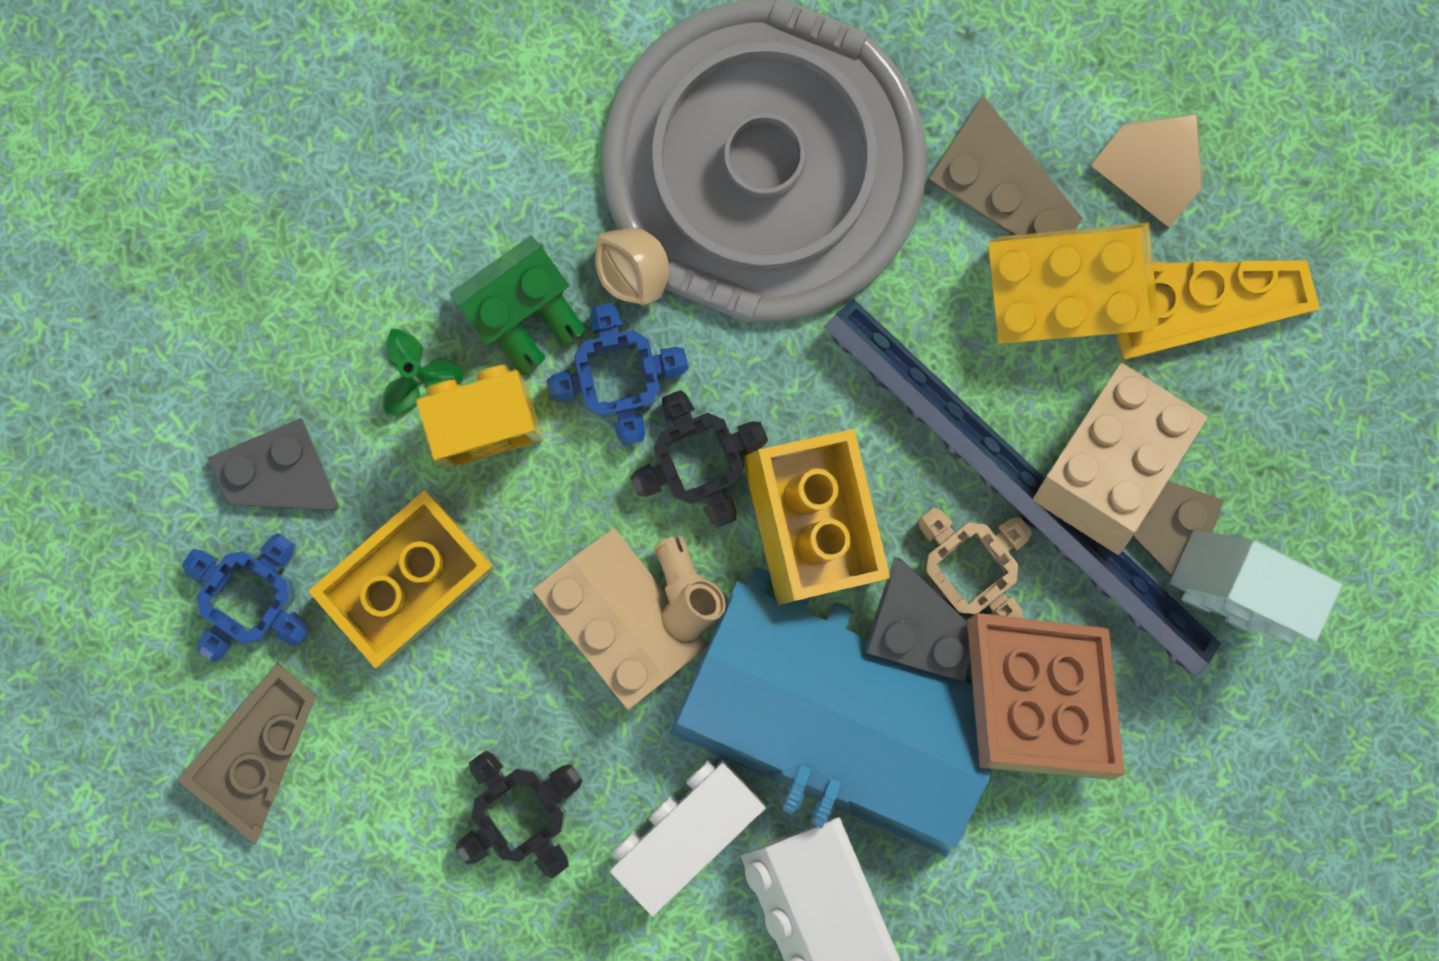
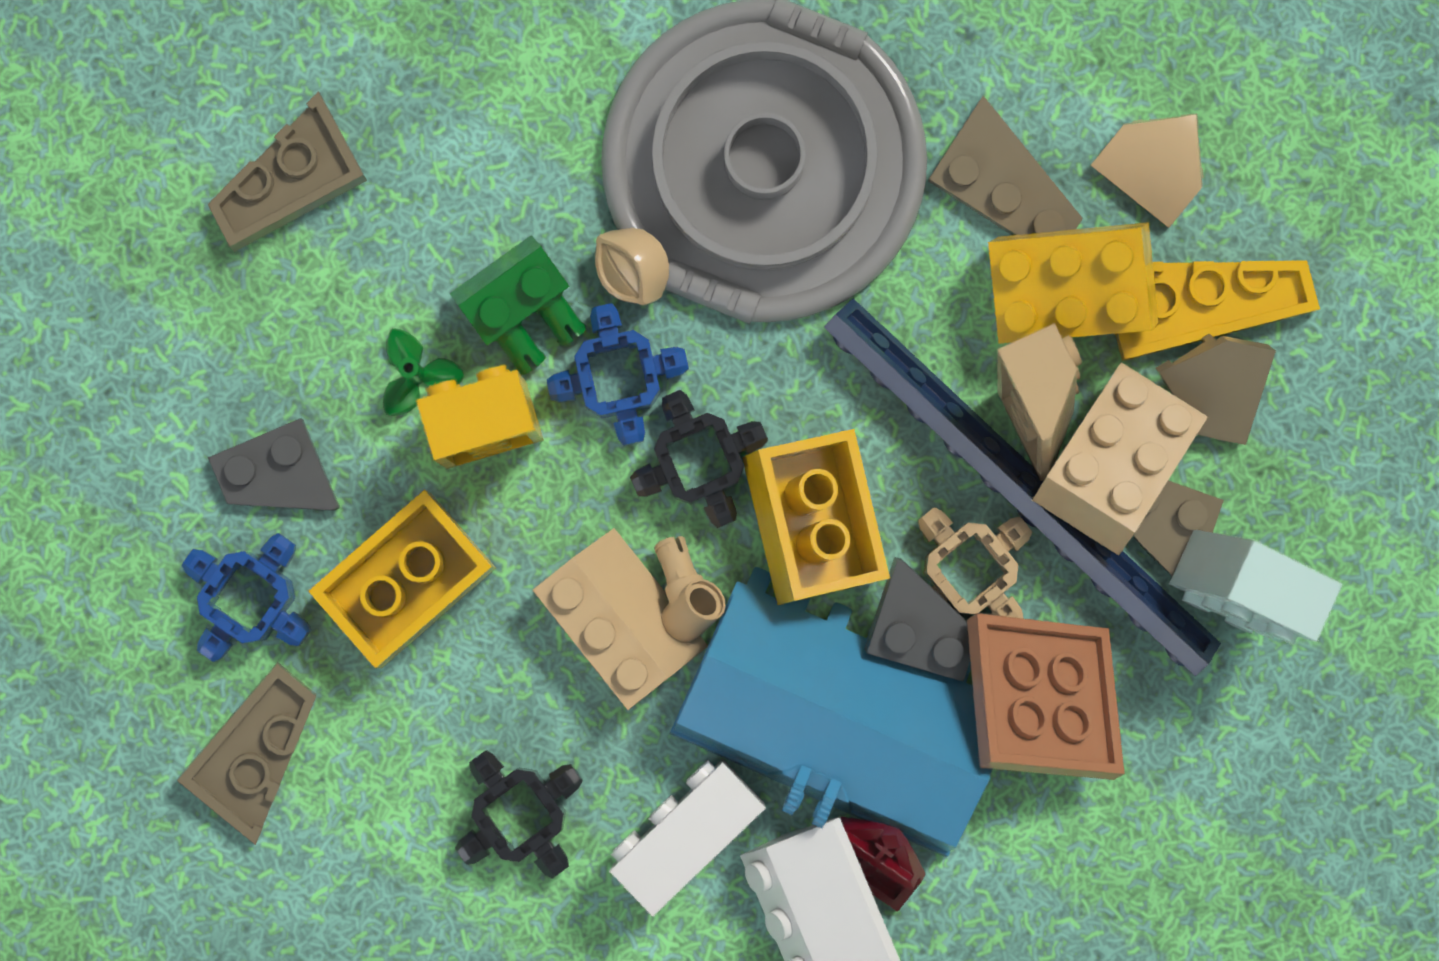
none -> dark tan wing [208,91,367,252]
none -> dark red slope [840,816,926,912]
none -> tan slope [997,324,1082,481]
none -> dark tan slope [1155,334,1276,445]

